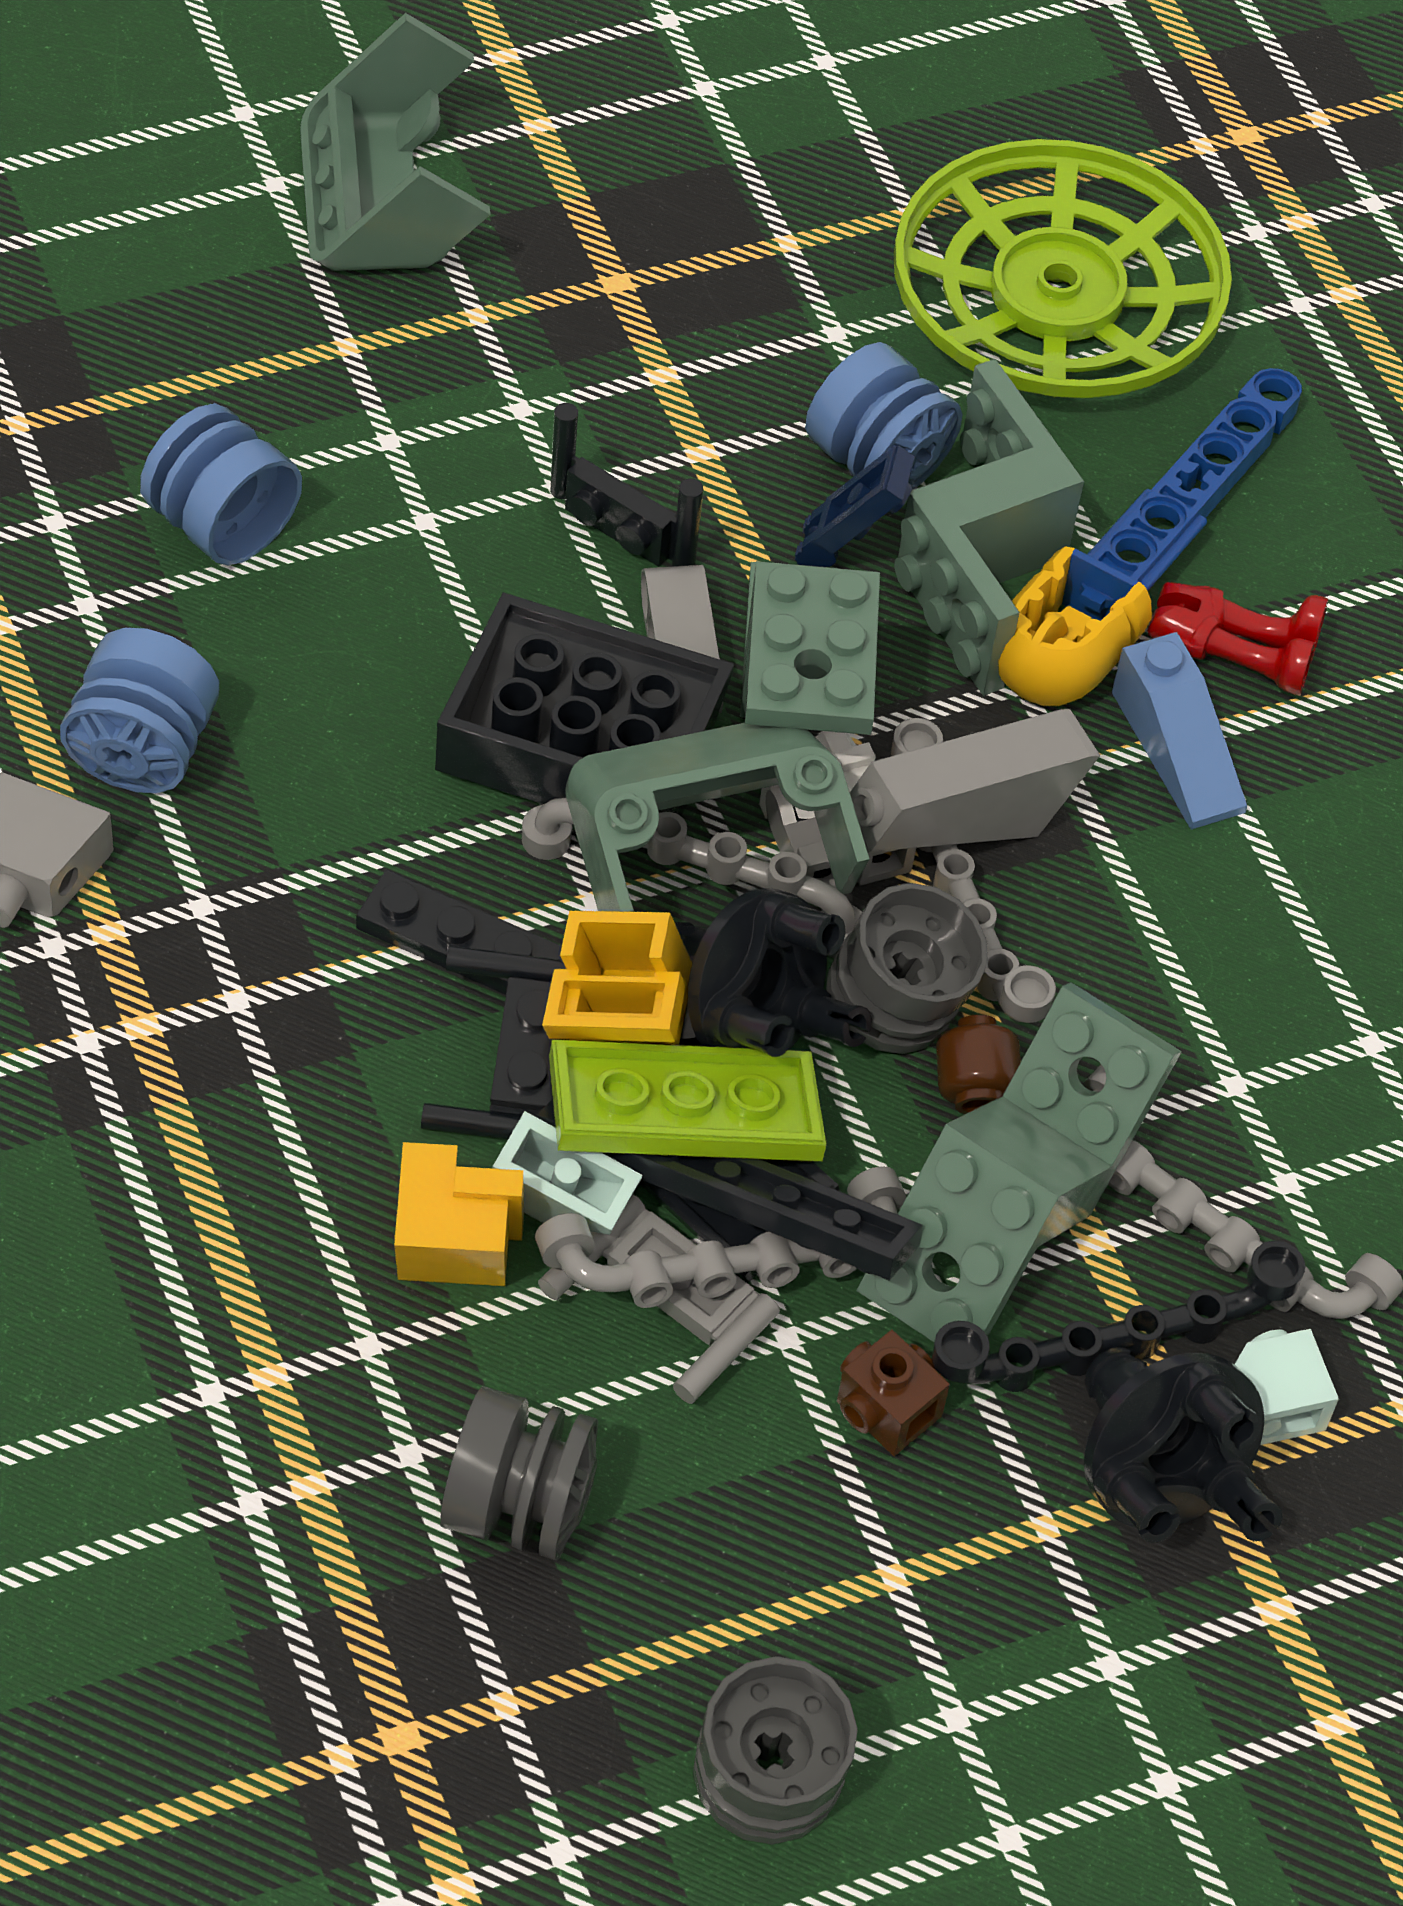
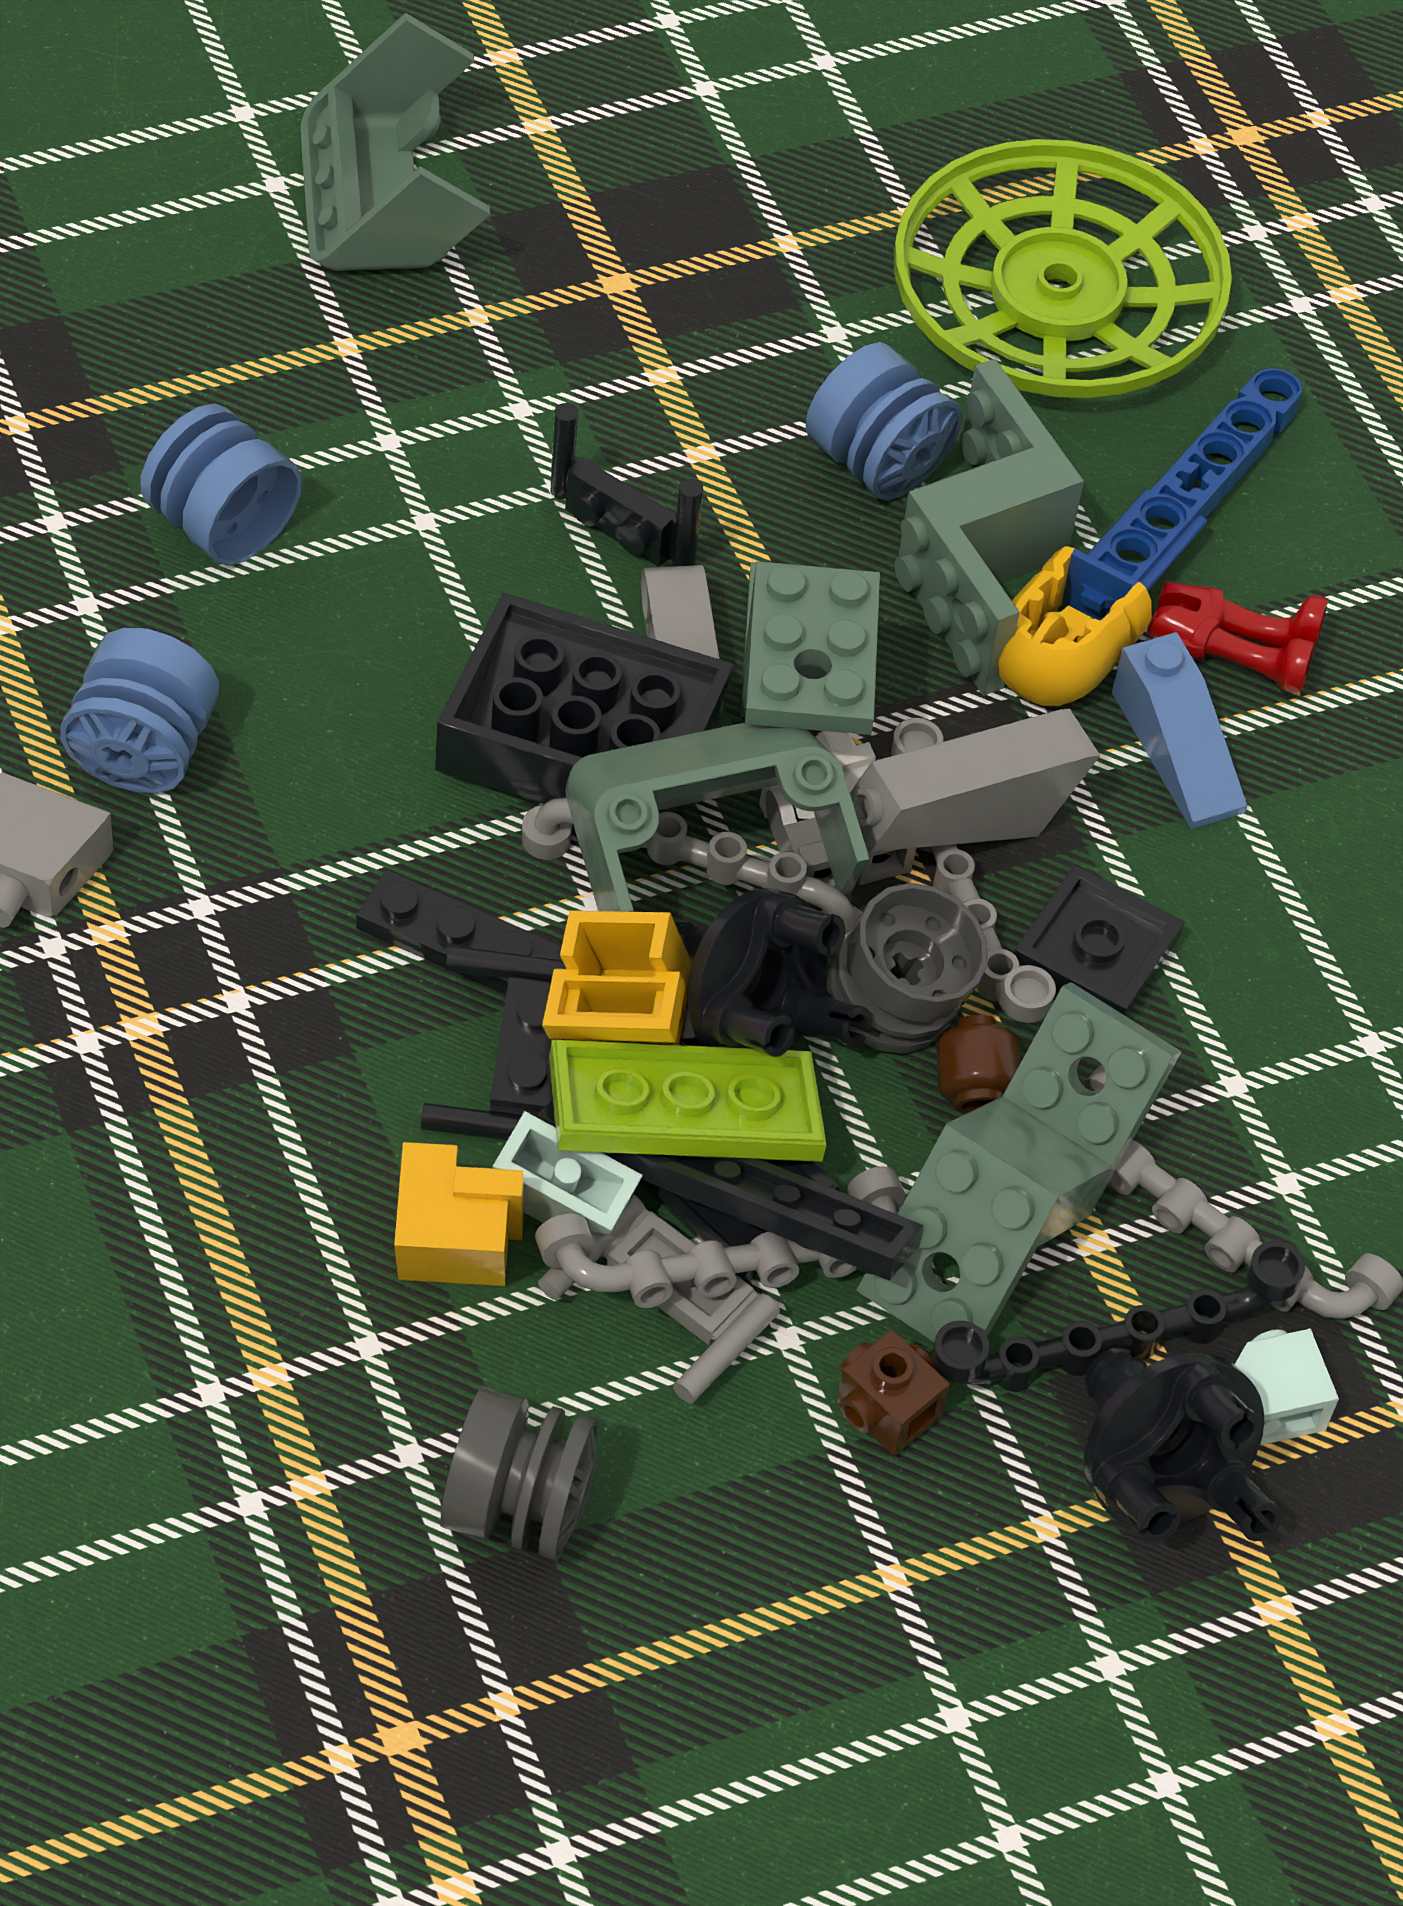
dark grey wheel [693,1656,858,1844] -> none
dark blue hinge [795,445,915,567] -> none
none -> black plate [1014,864,1185,1016]

